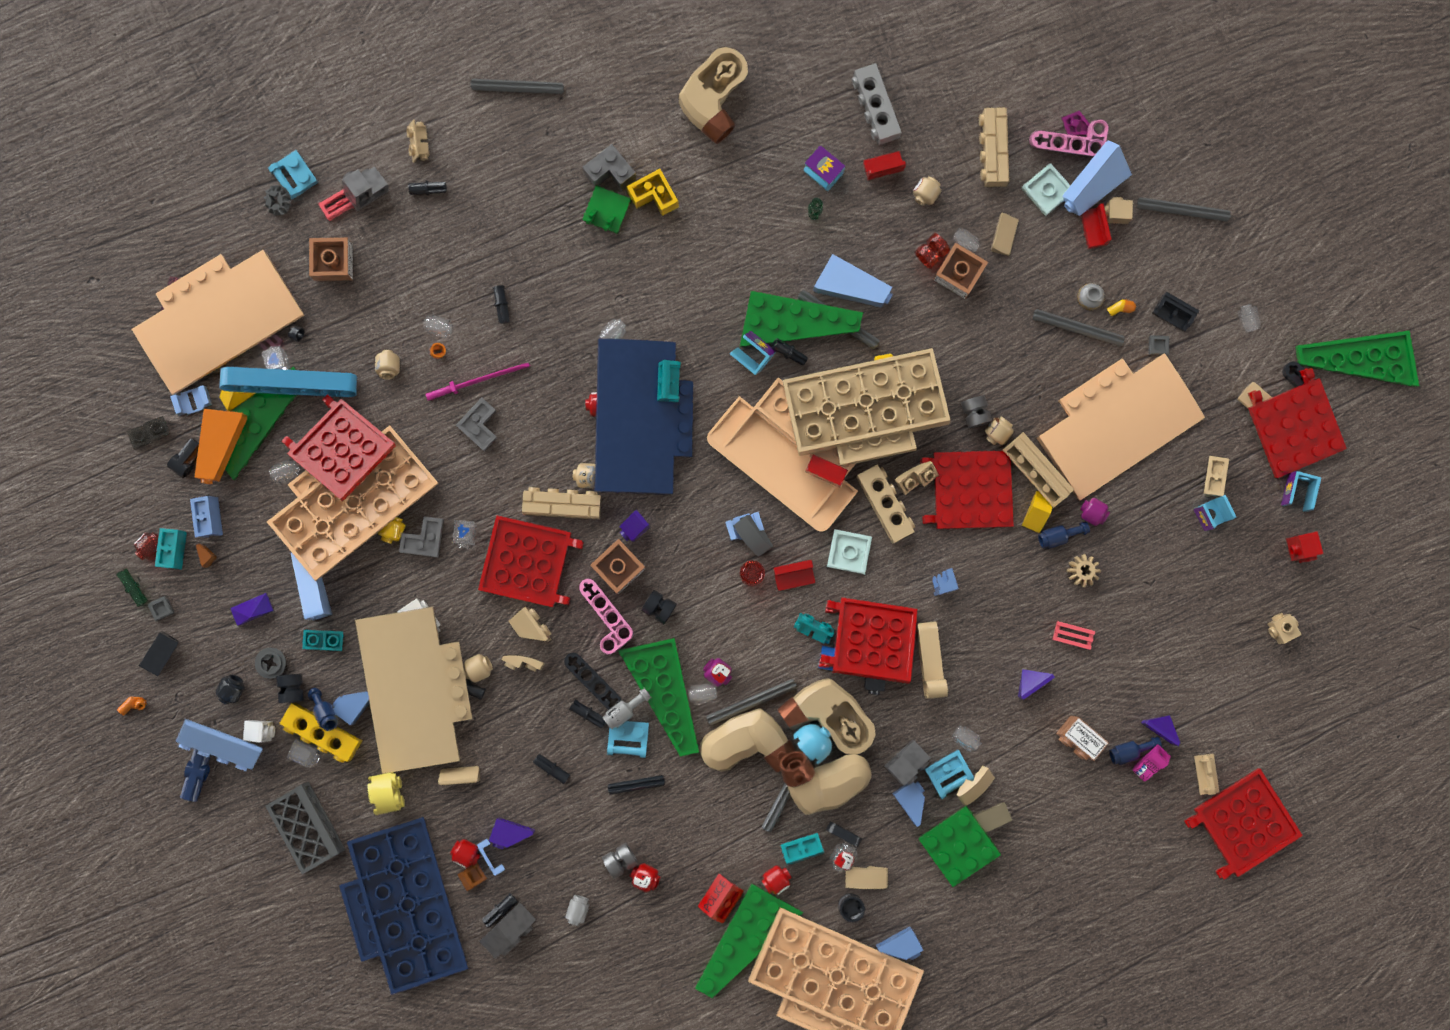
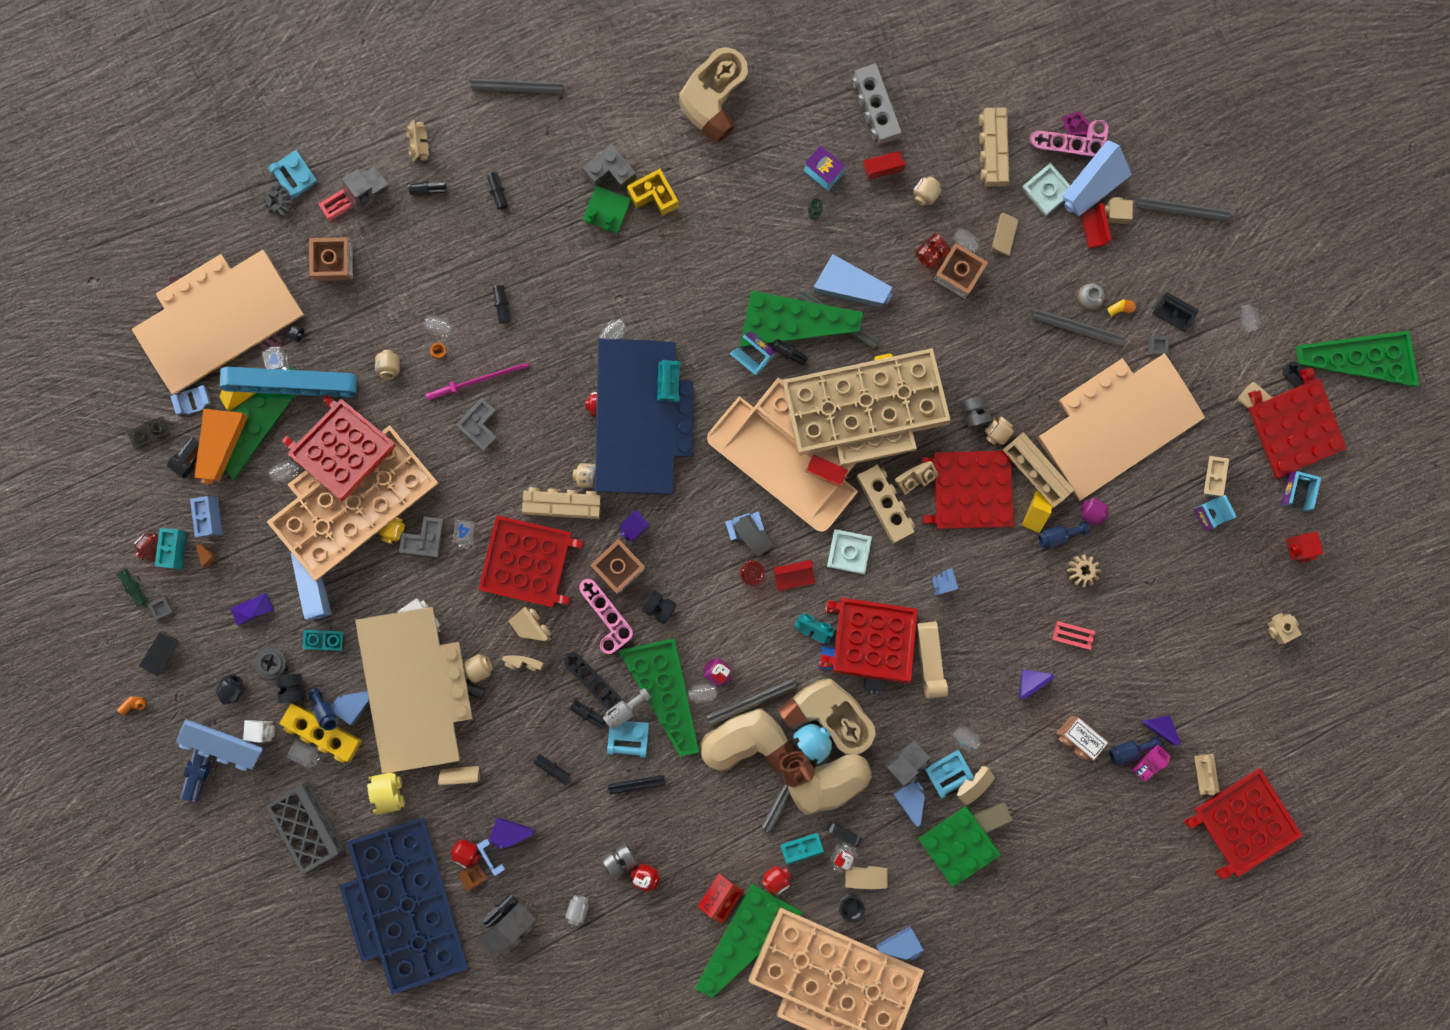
none -> black axle [487,171,508,210]

